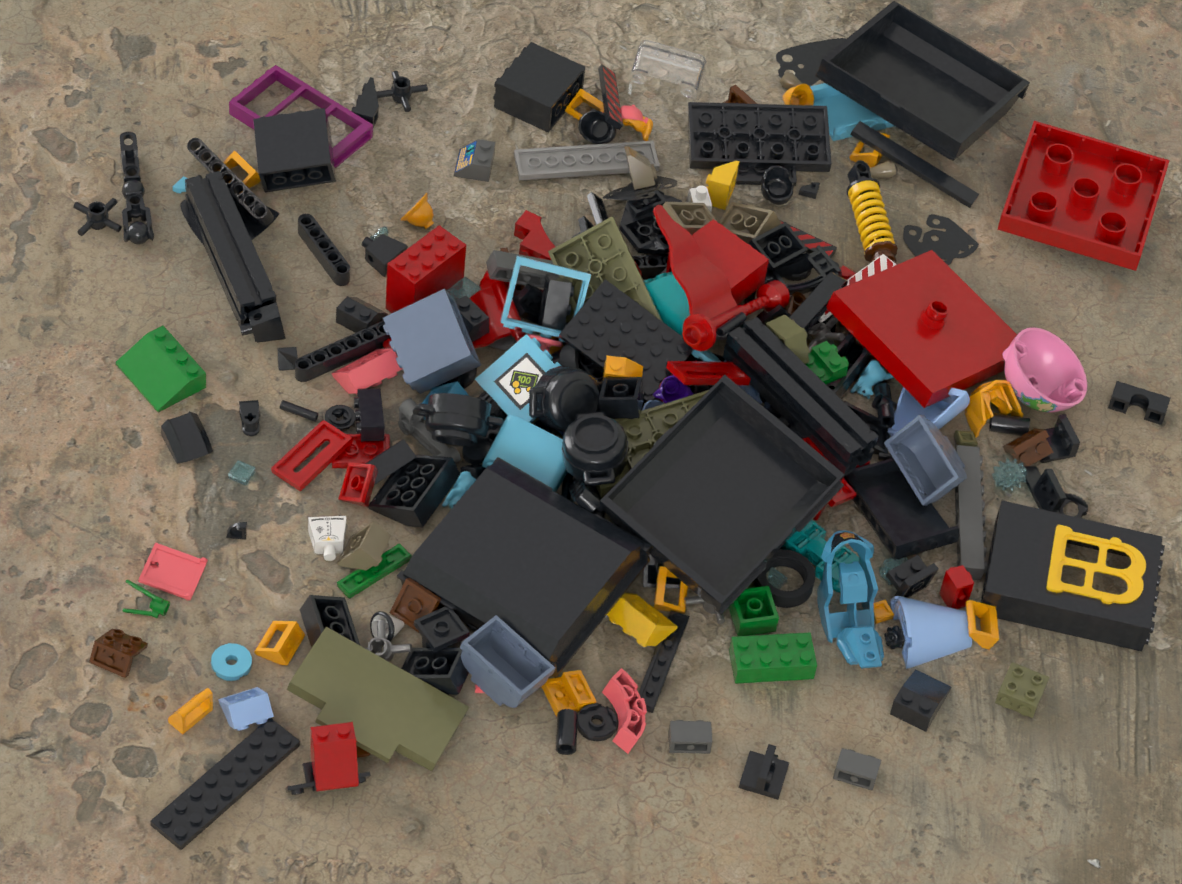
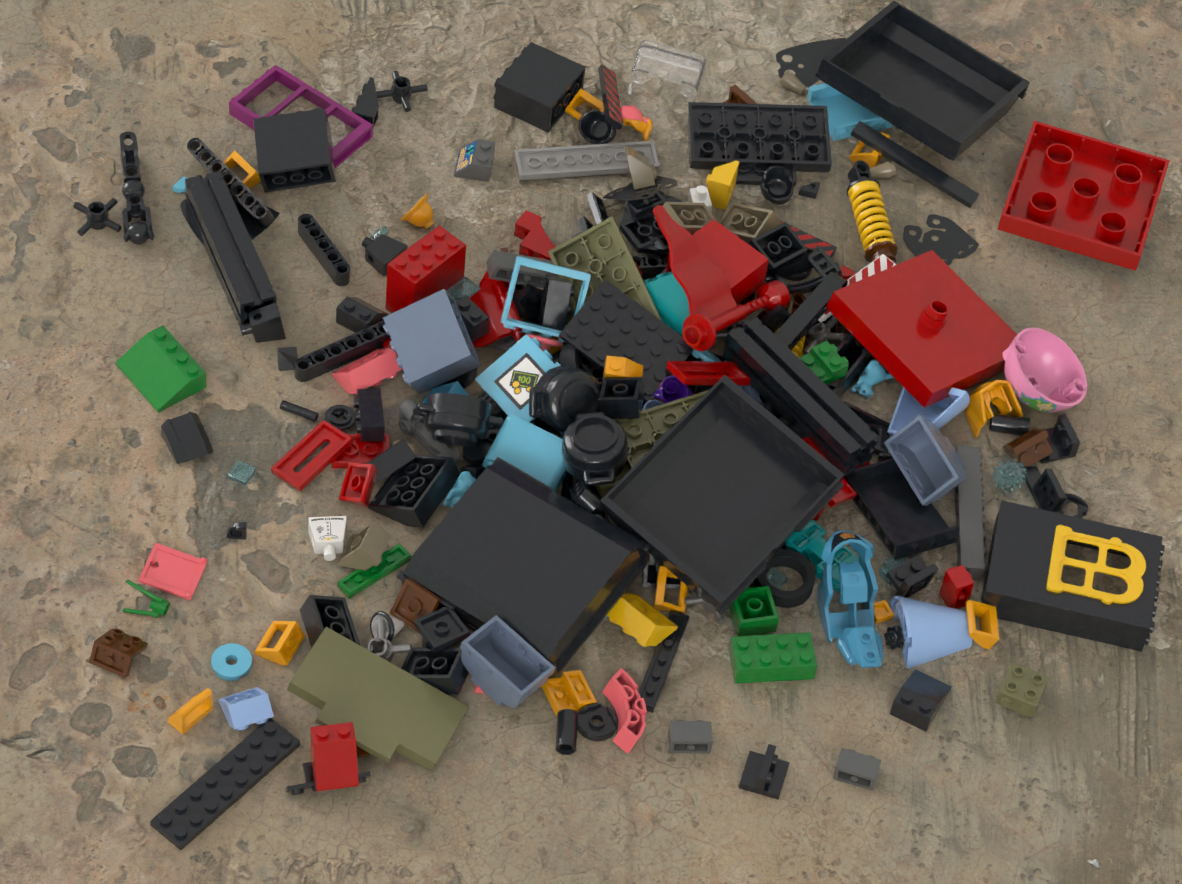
black piece [239,400,260,436] -> none
black piece [716,312,747,337] -> none
olive brick [766,315,809,364] -> none
light orange hat [783,84,814,105] -> none
black piece [872,383,897,428] -> none
olive tile [954,430,978,447] -> none
black arch [1108,381,1171,425] -> none

